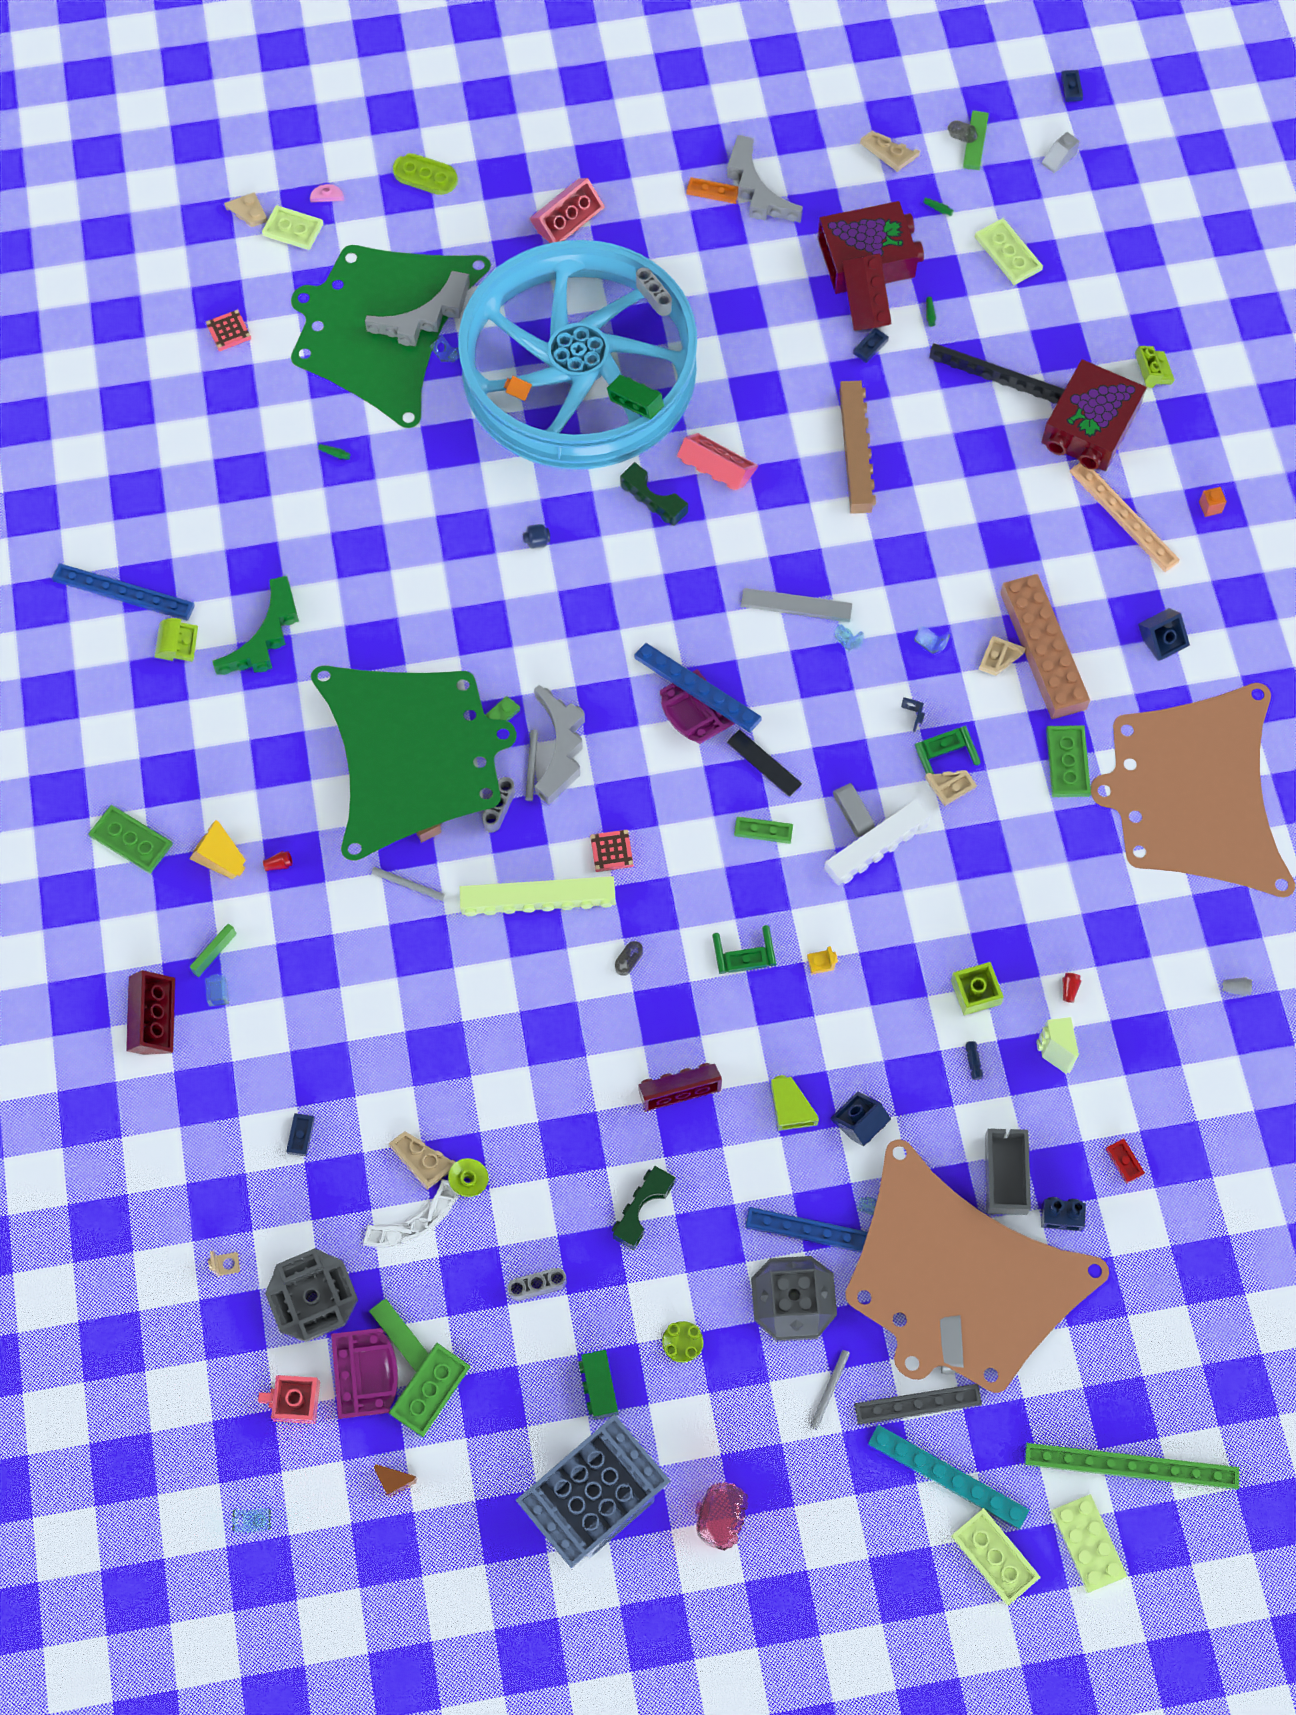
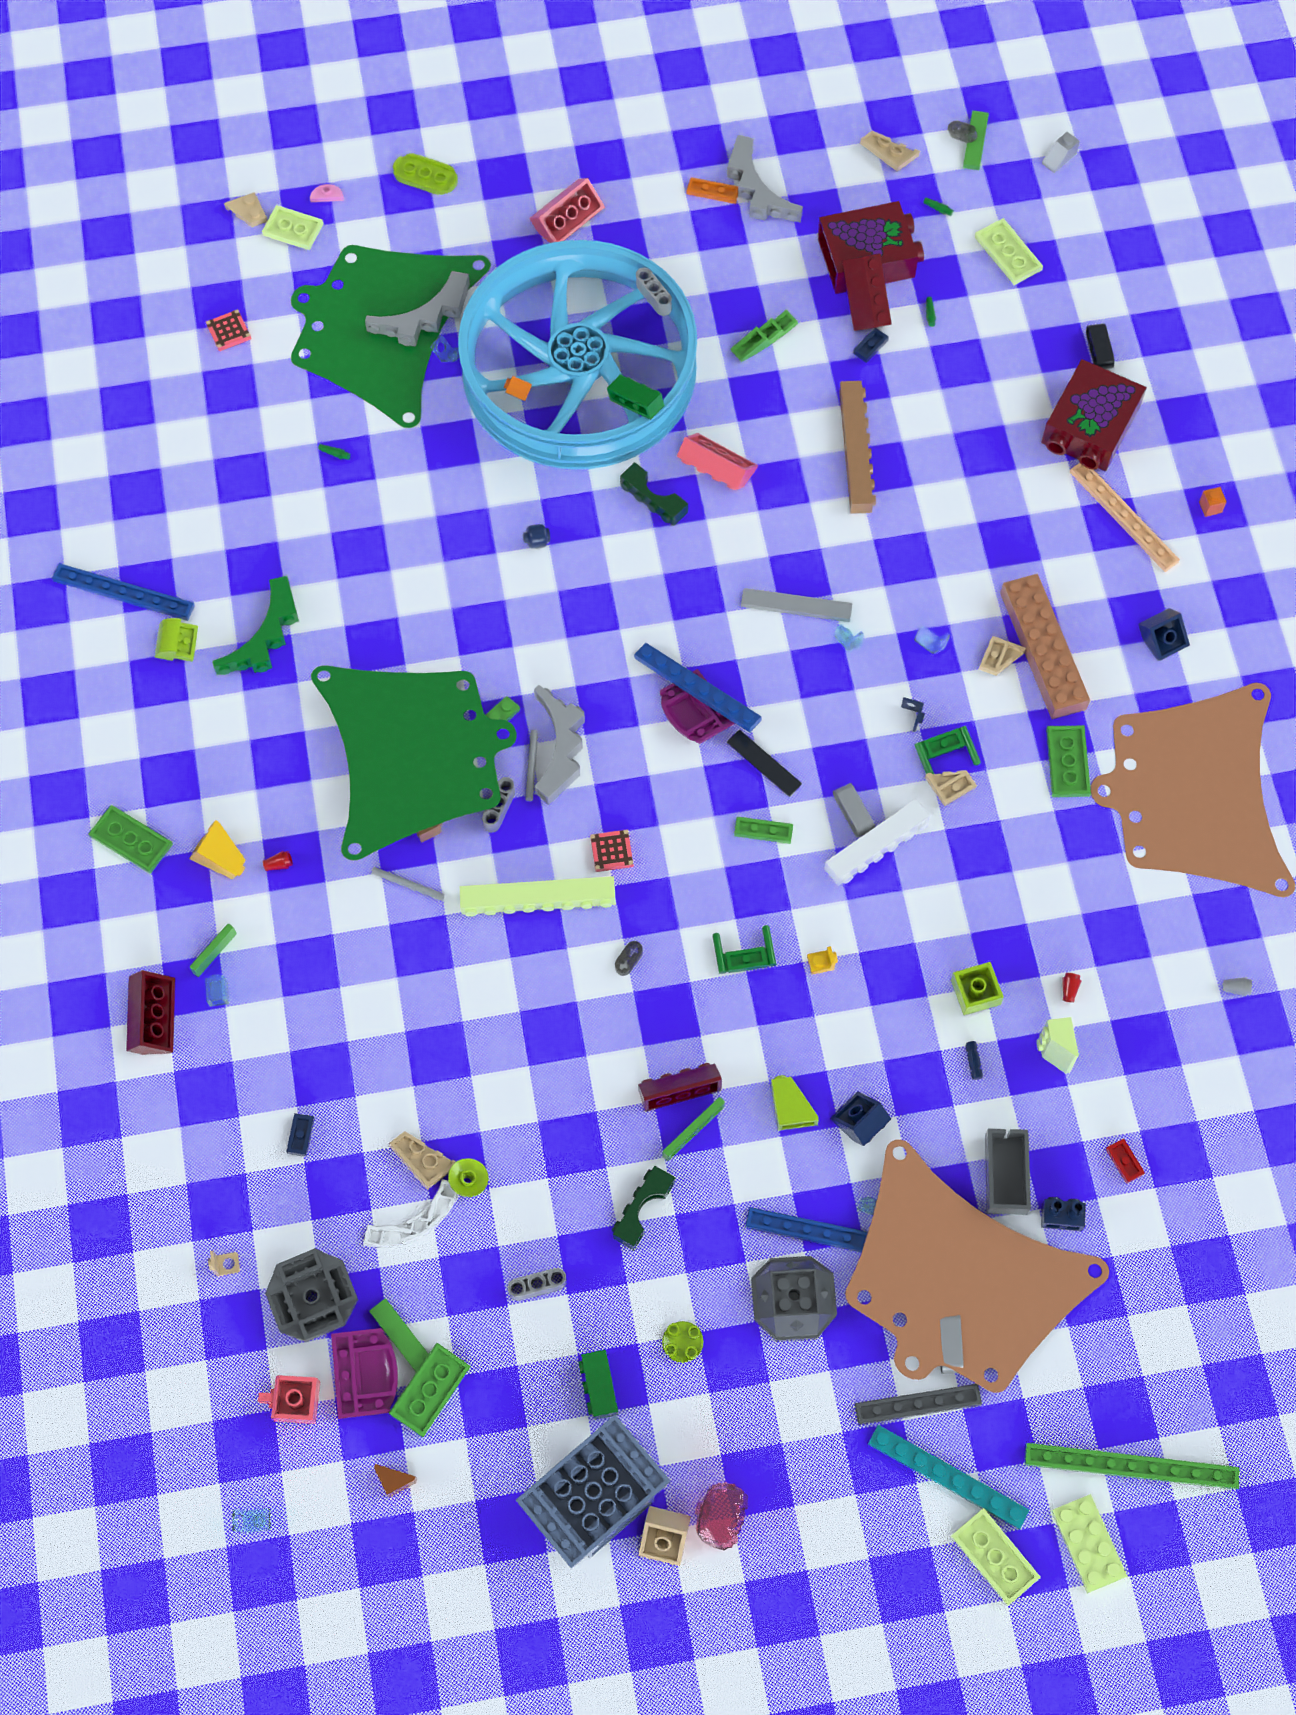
light grey bar [810,1350,850,1430] -> none
black plate [929,343,1065,403] -> none
dark blue plate [1061,70,1083,102] -> none
lime brick [1135,346,1175,388] -> none
none -> tan slope [638,1506,691,1566]
none -> bright green tile [662,1097,725,1161]
none -> bright green slope [730,309,798,362]
none -> black beam [1086,323,1115,369]

